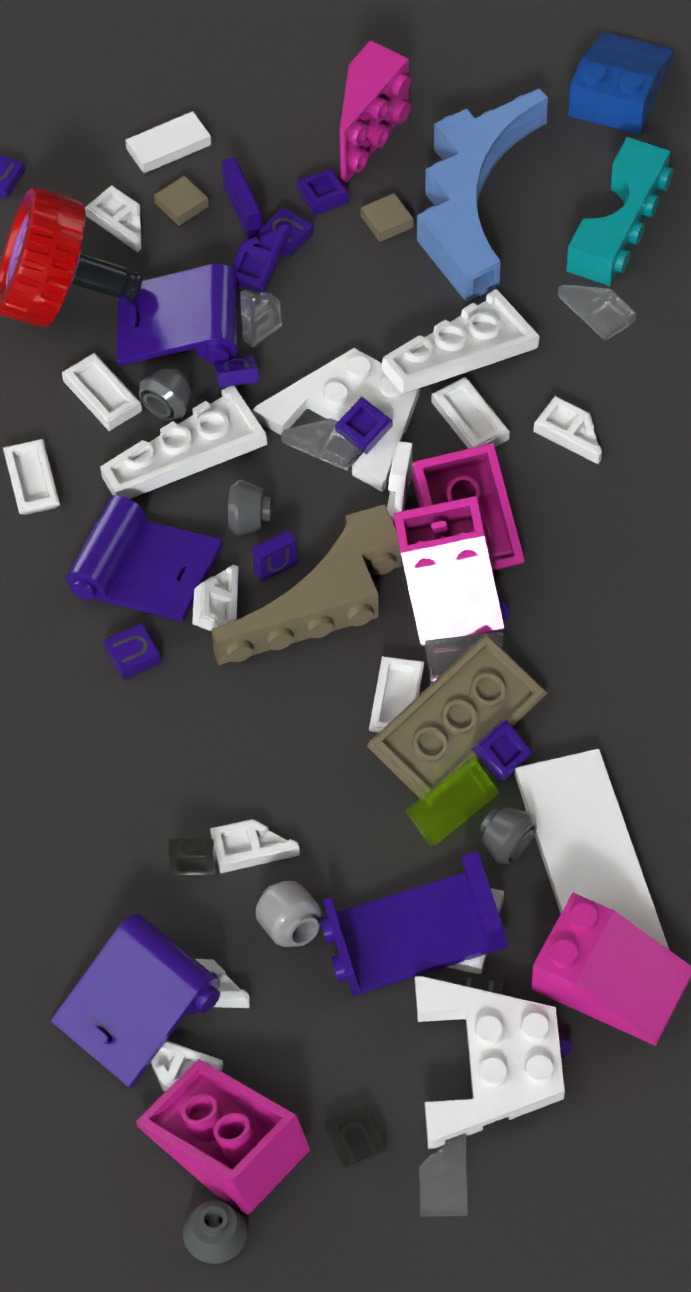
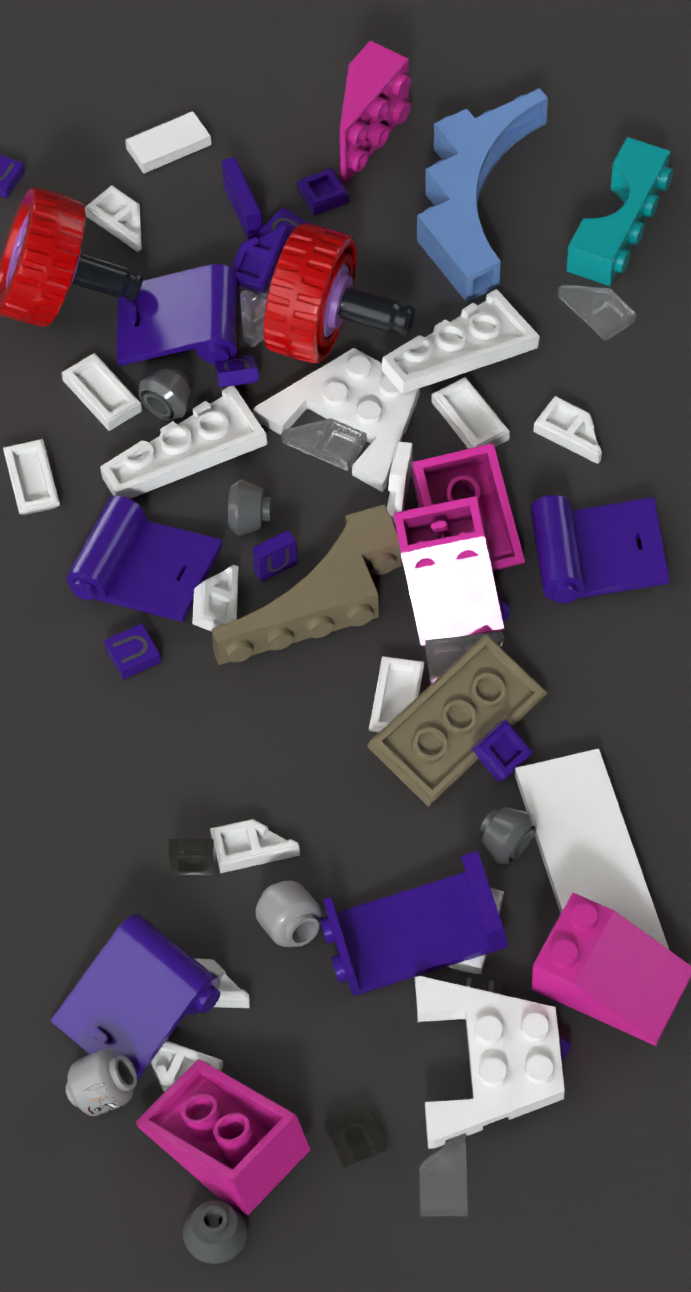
dark tan tile [154,176,209,226] -> none
dark purple tile [334,396,393,455] -> none
dark tan tile [361,193,414,242] -> none
clear neon green tile [405,757,500,846] -> none
blue slope [568,32,674,135] -> none
none -> light grey head [66,1049,137,1116]
none -> red wheel [263,223,415,364]
none -> dark purple door [530,495,670,603]

